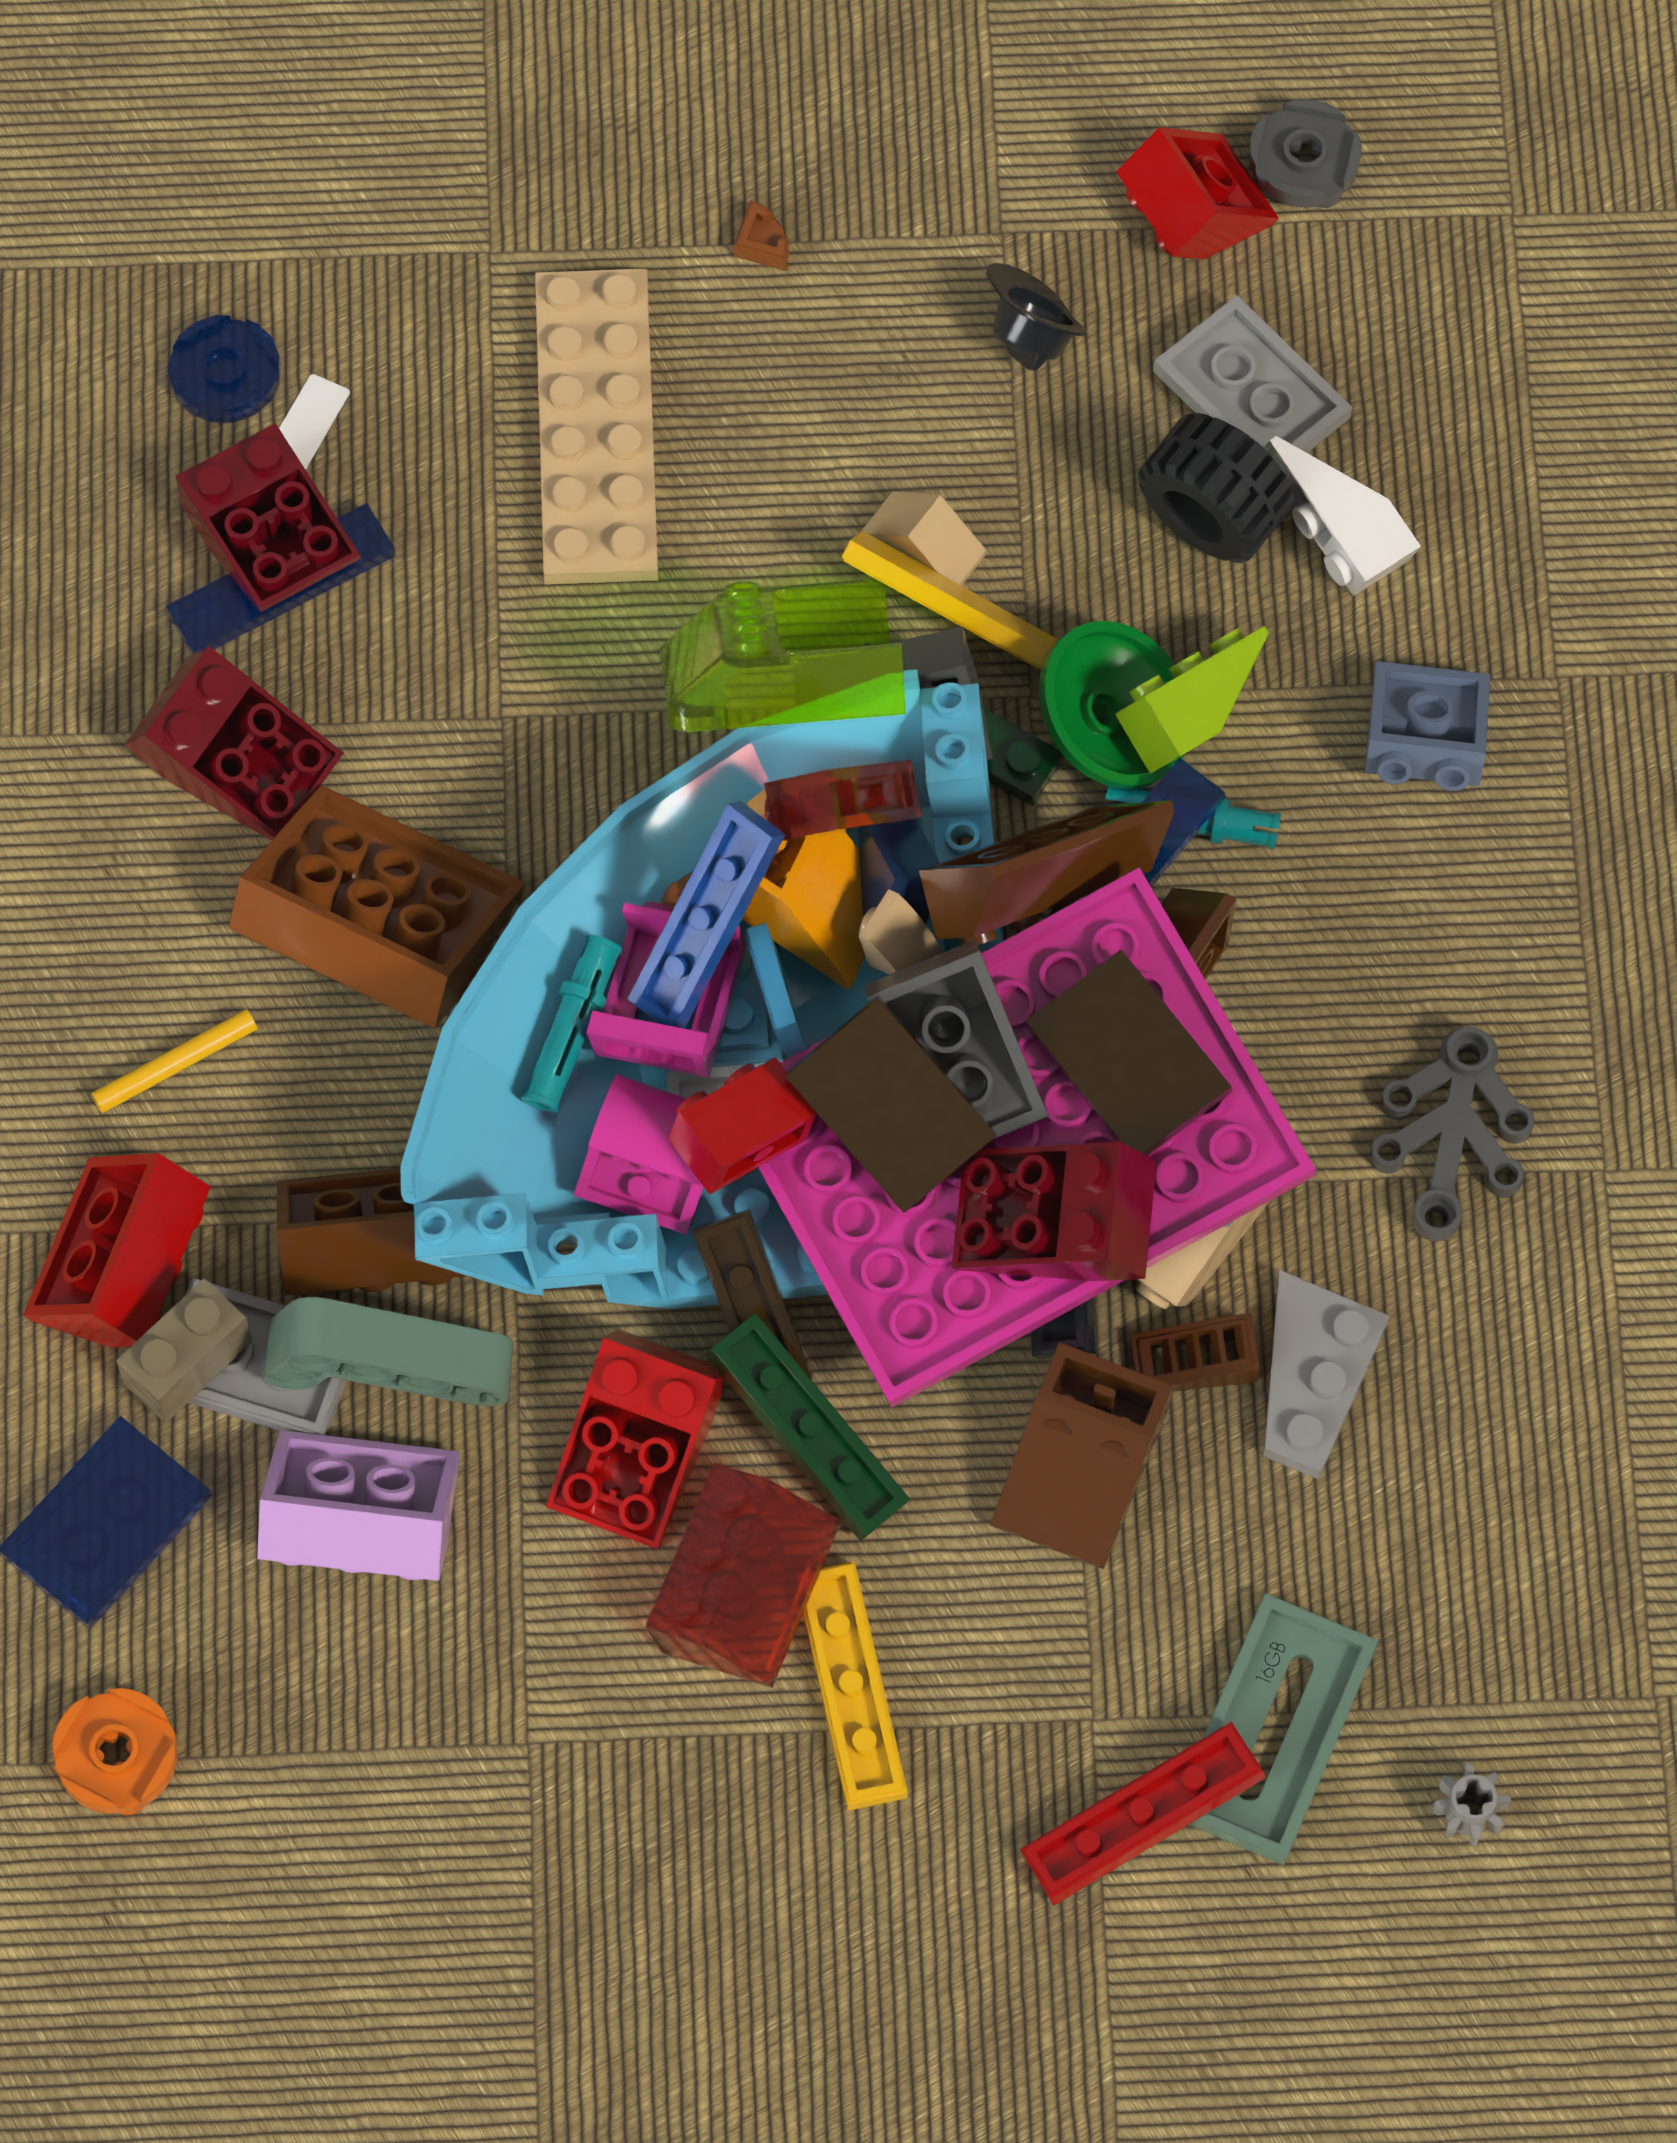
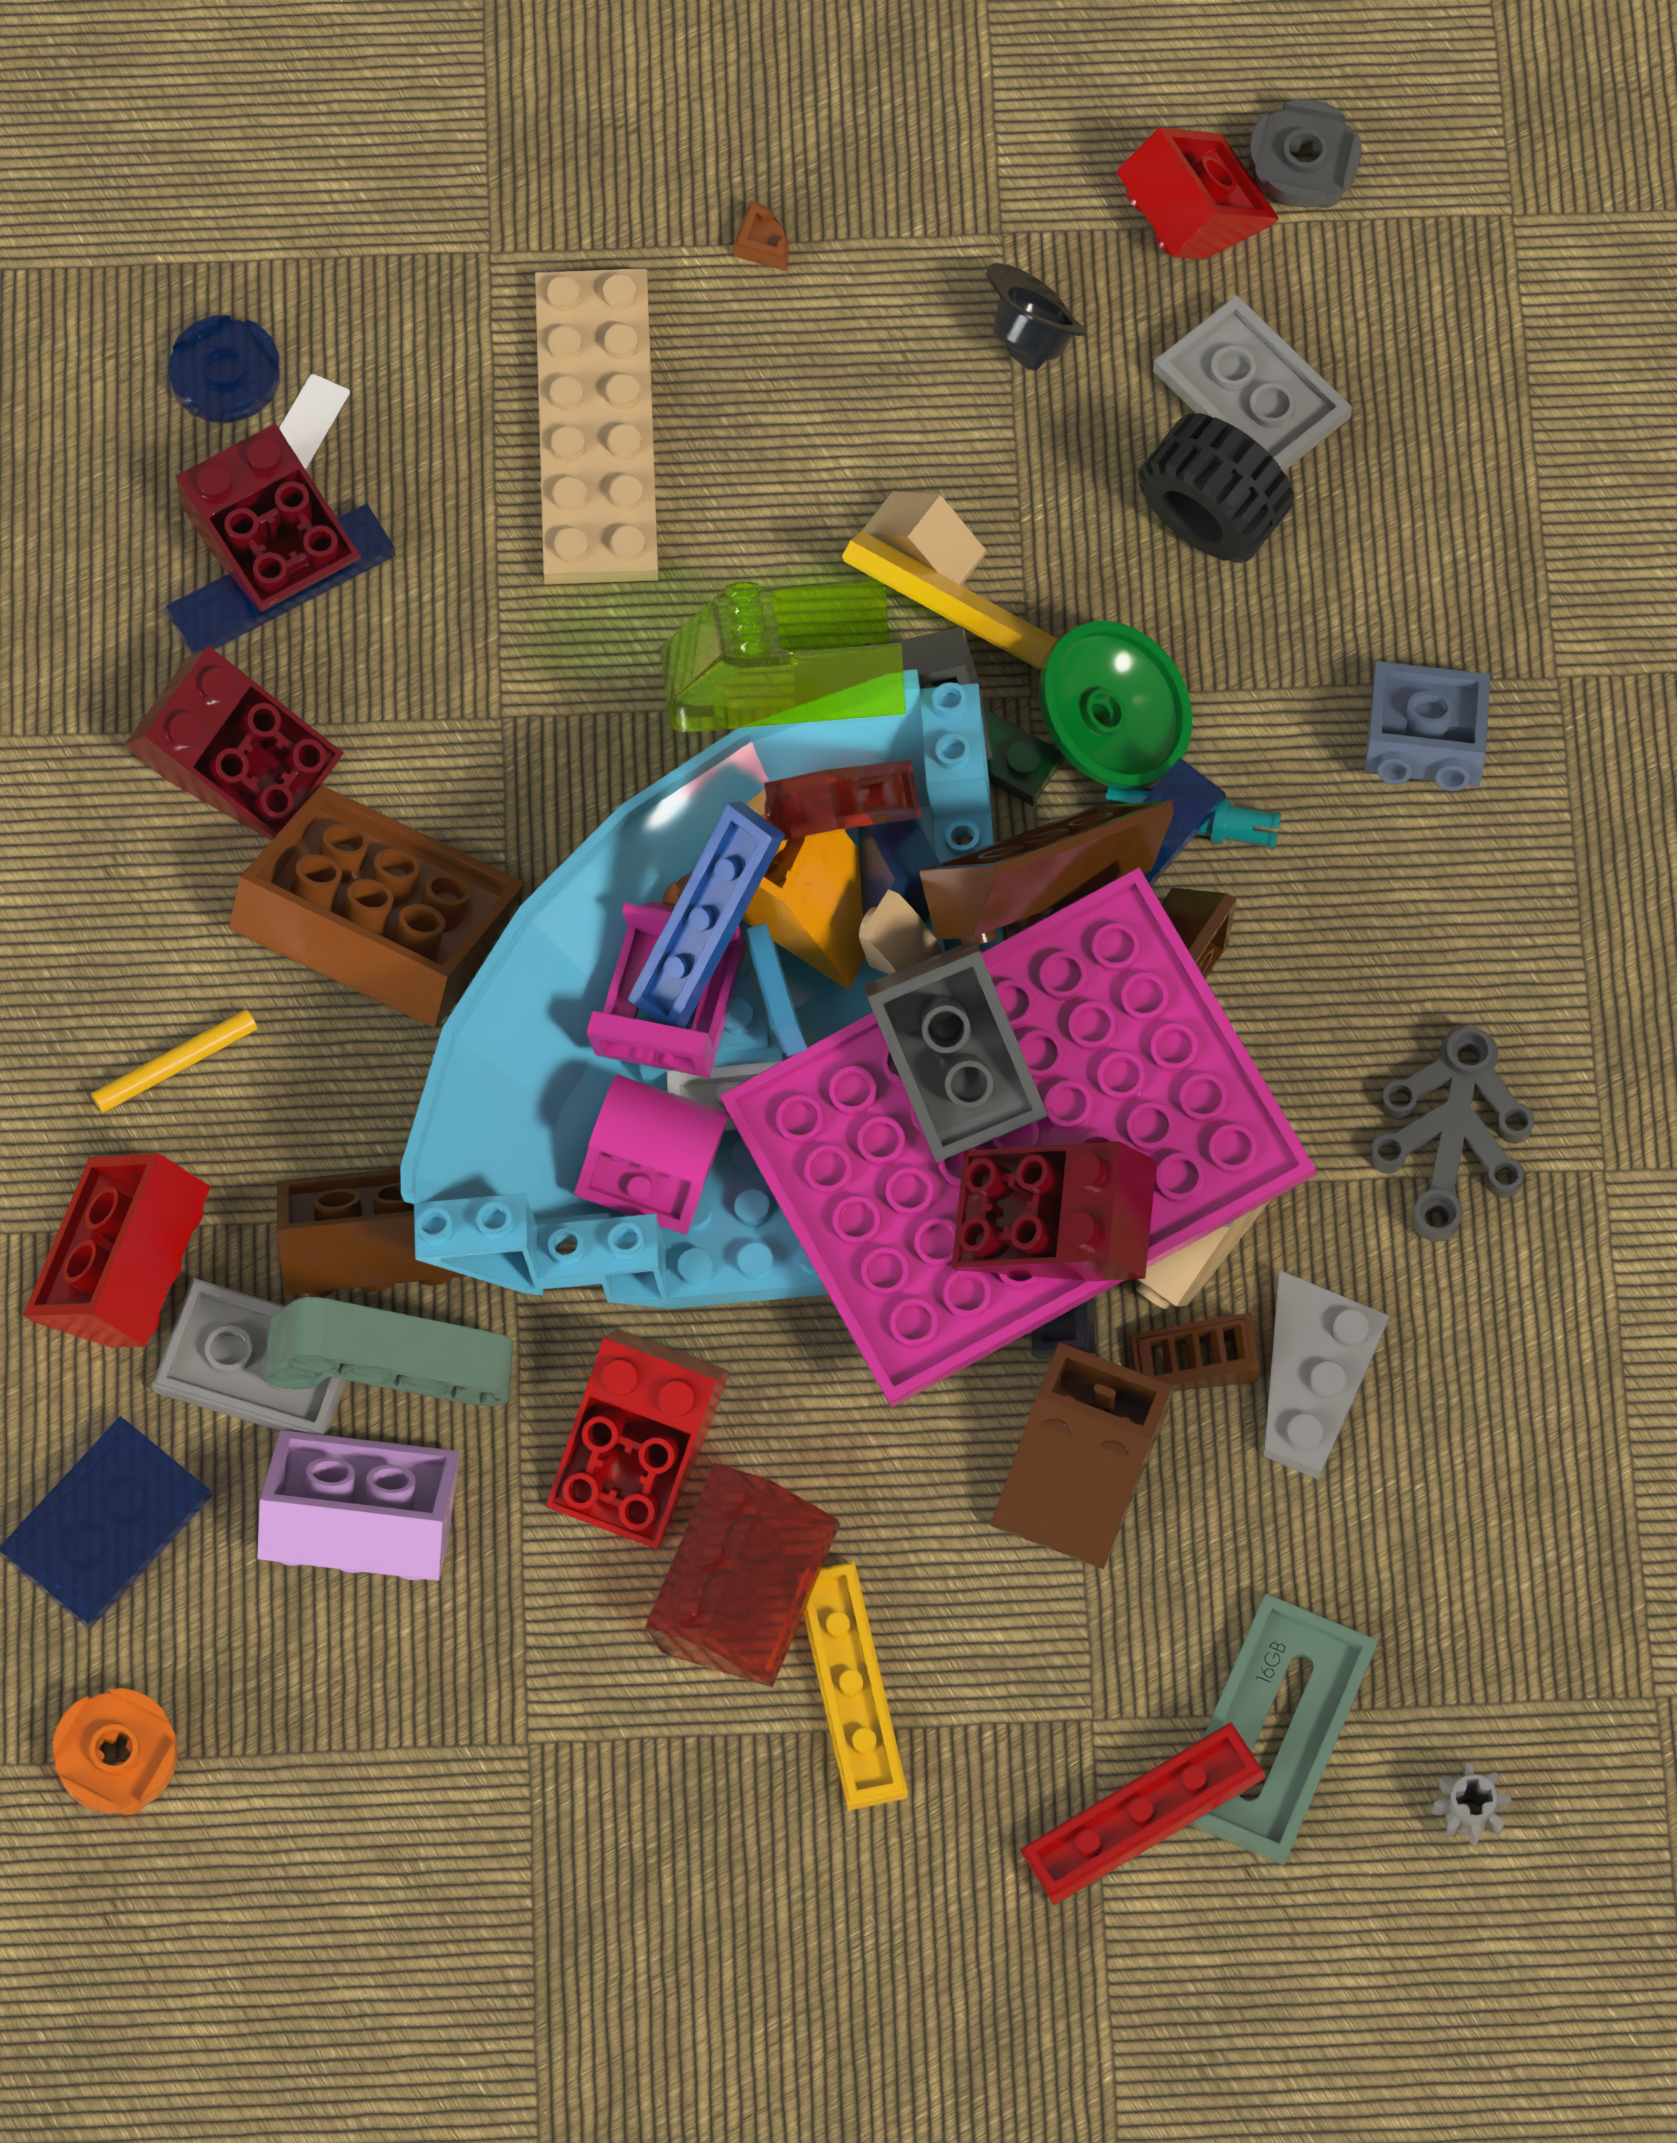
dark tan brick [116,1278,253,1424] -> none
teal pin [521,934,622,1113] -> none
red brick [668,1057,817,1195] -> none
dark brown tile [692,1208,813,1380] -> none
dark green plate [705,1313,911,1541] -> none
dark brown tile [785,995,997,1213] -> none
dark brown tile [1025,950,1232,1156] -> none
lime slope [1115,626,1269,774] -> none
white slope [1264,436,1421,596] -> none

